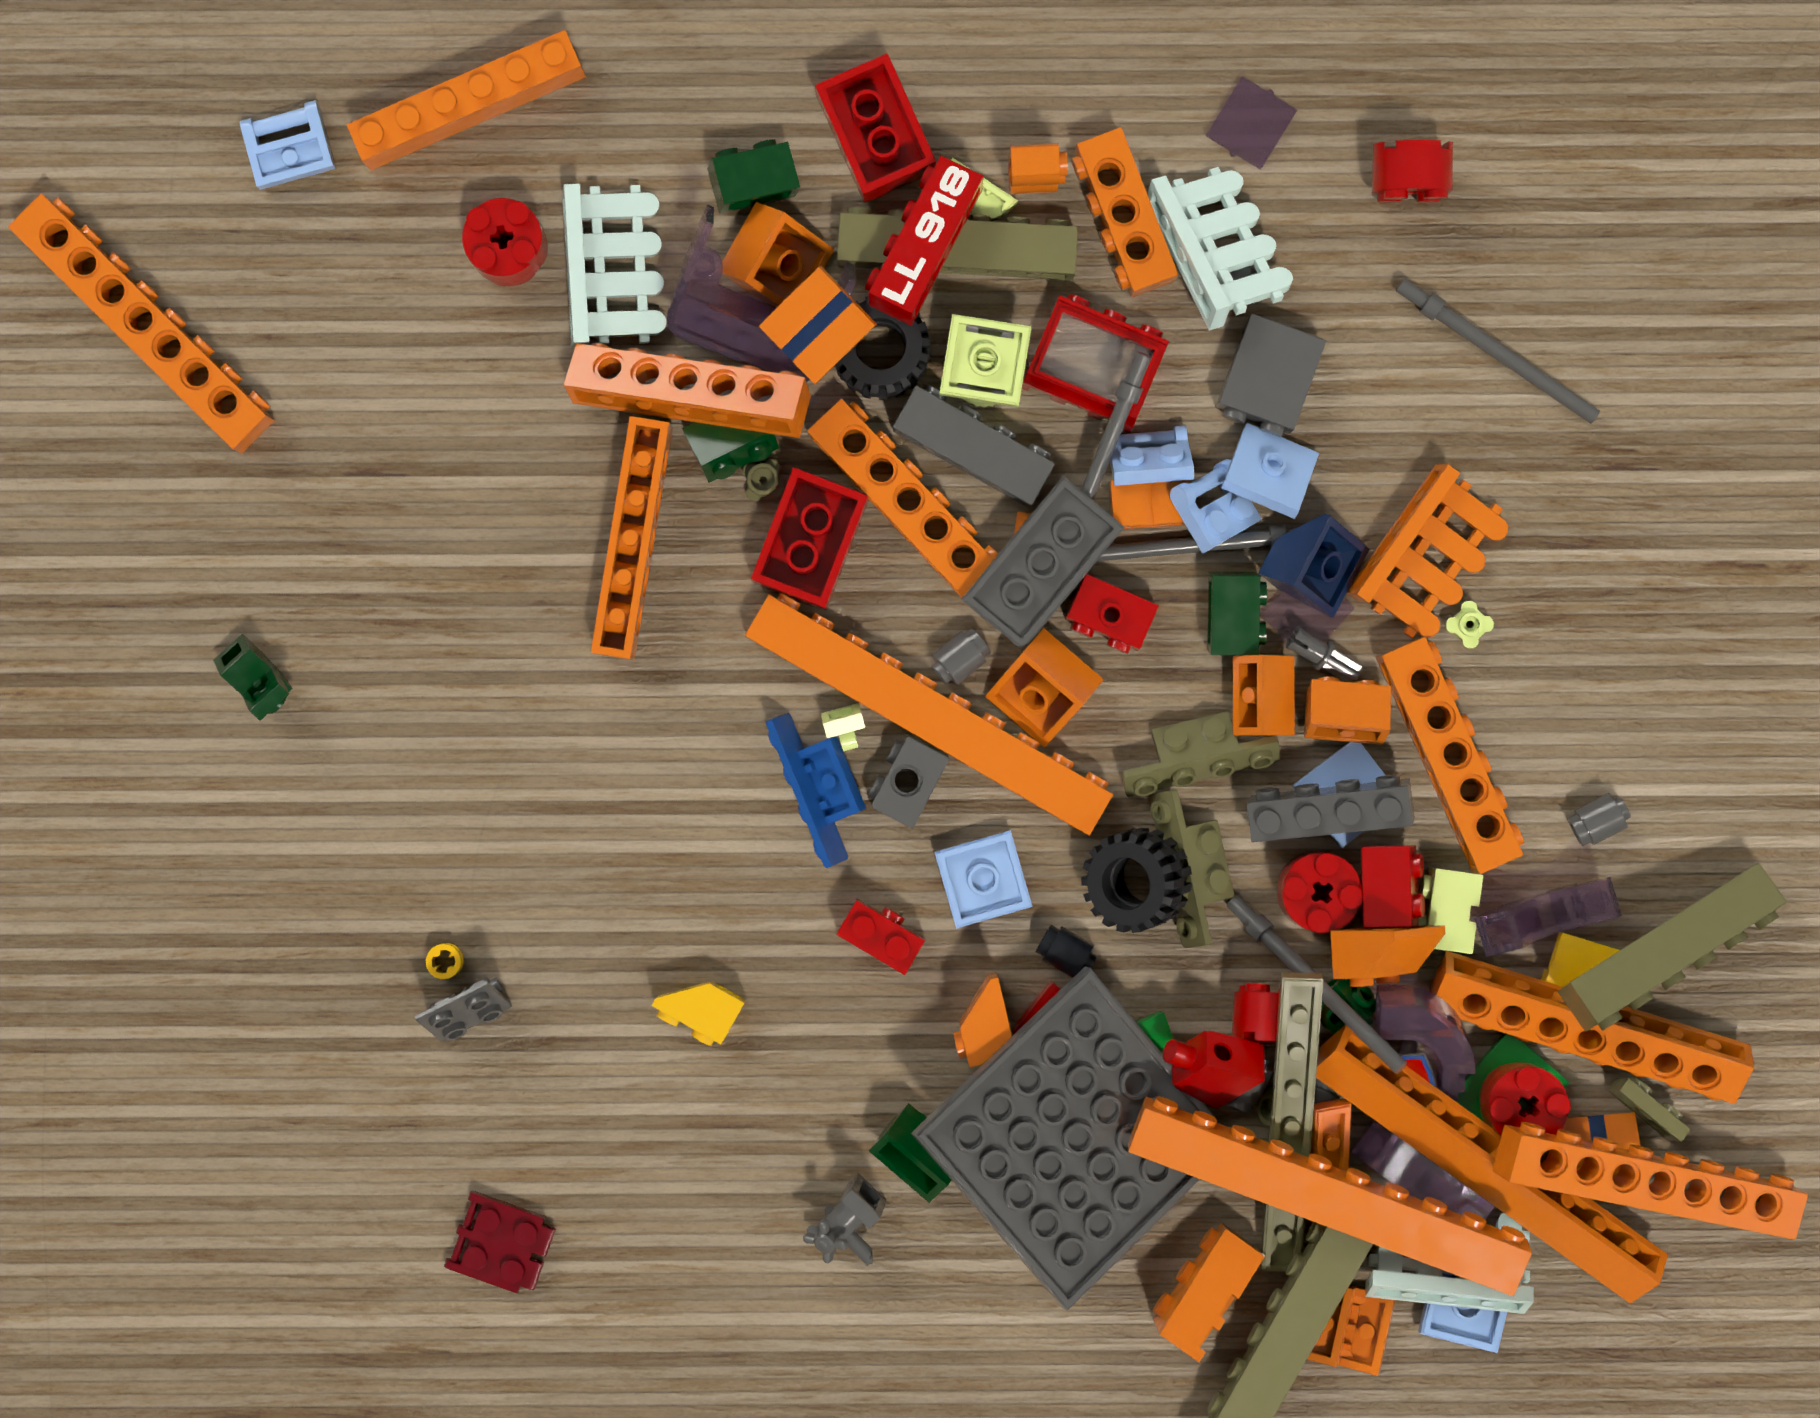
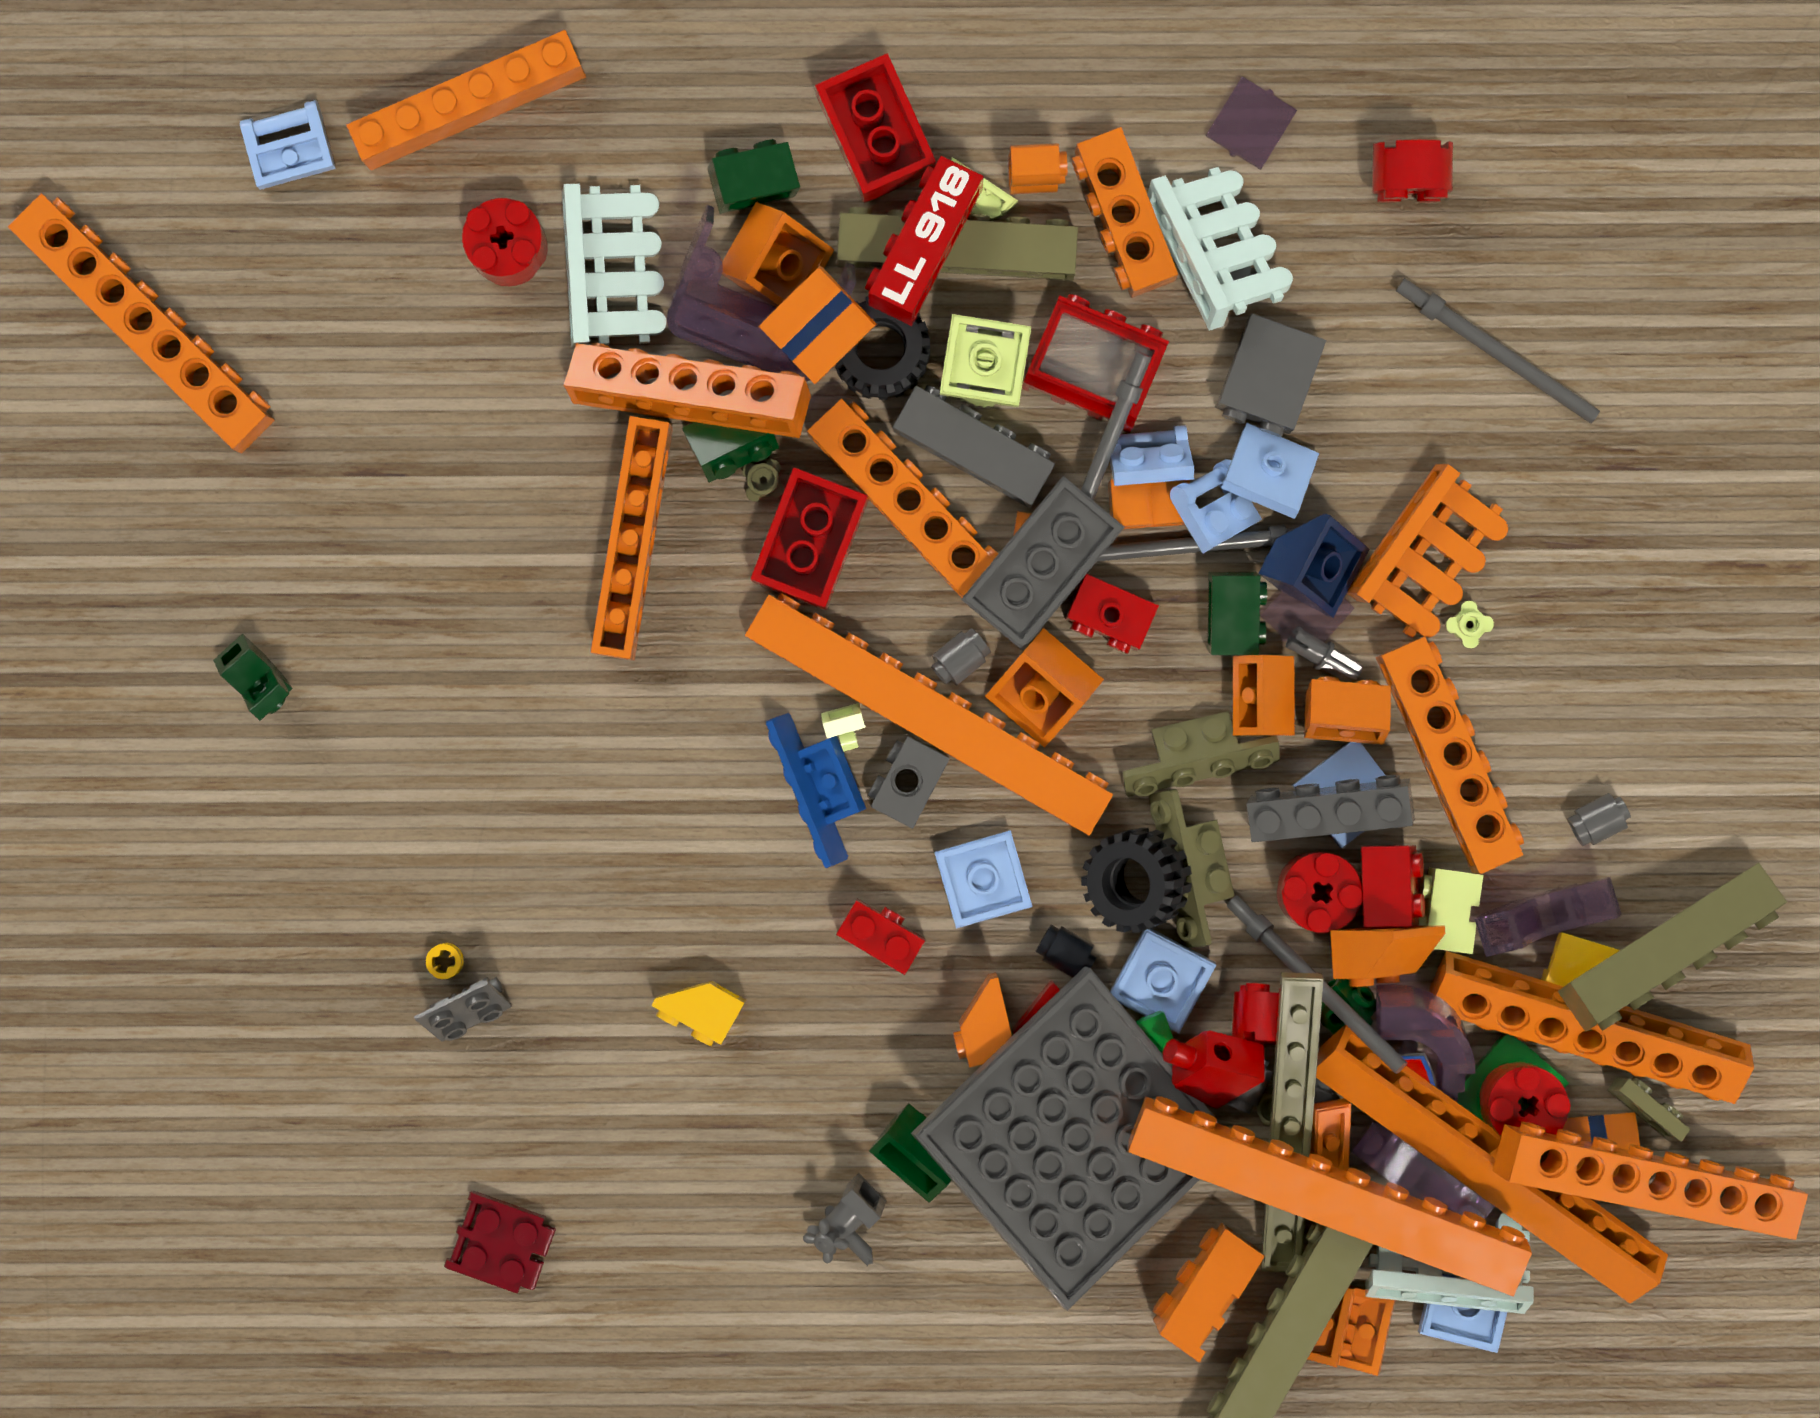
none -> light blue plate [1110,928,1216,1034]

